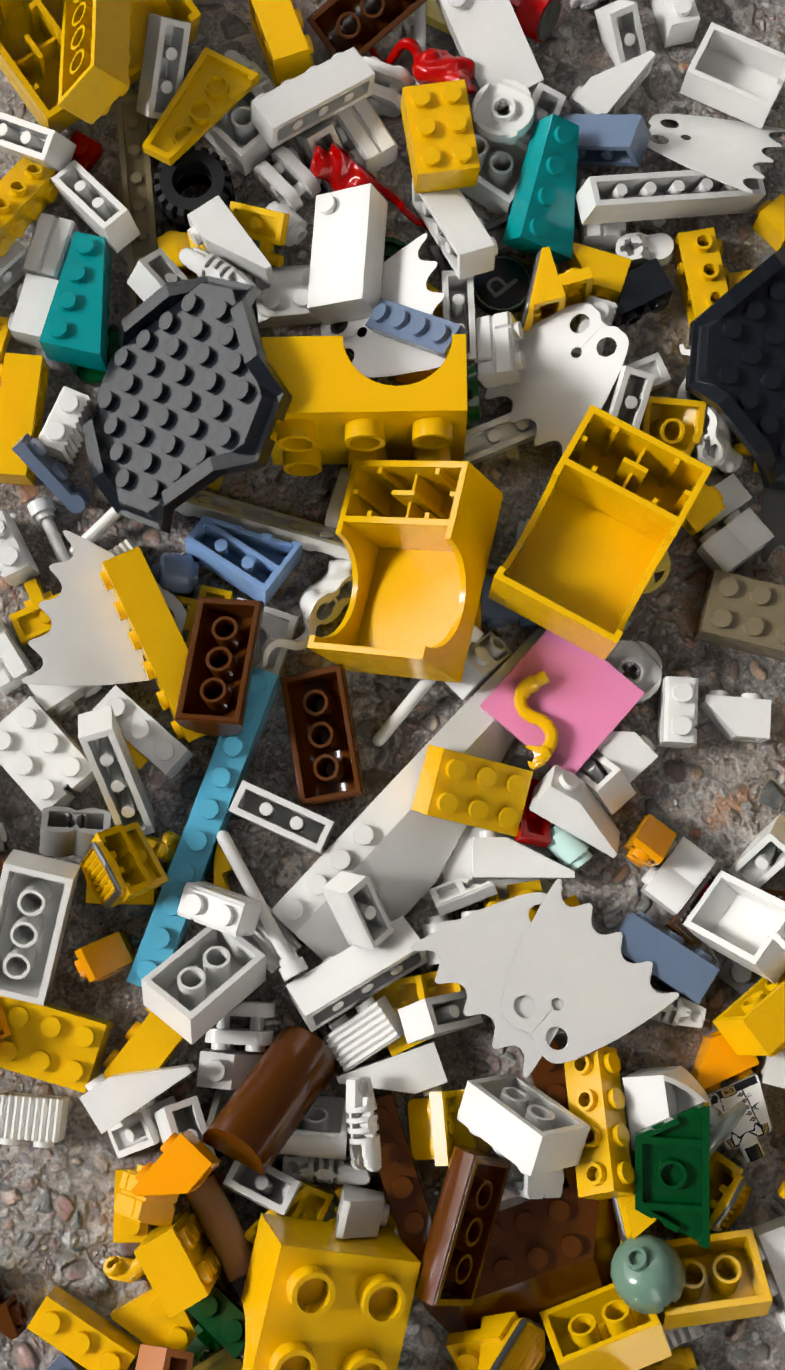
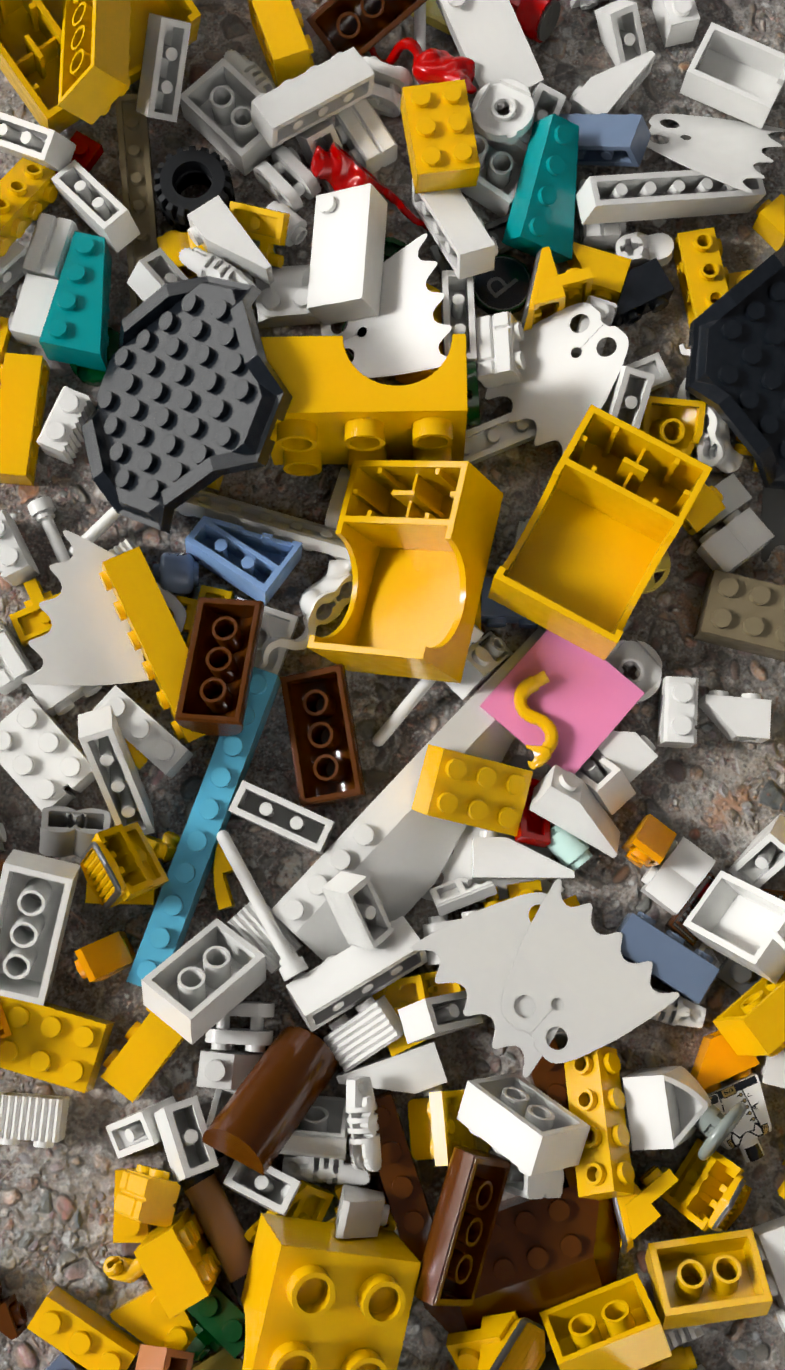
sand blue plate [12,433,90,513] -> none
white slope [79,1063,196,1134] -> none
light orange slope [131,1131,221,1196] -> none
yellow wing [142,47,260,166] -> none
white brick [177,881,262,937] -> none
sand blue plate [365,298,469,359] -> none
sand green cylinder [610,1234,686,1314] -> none
dark green wing [635,1102,710,1249] -> none

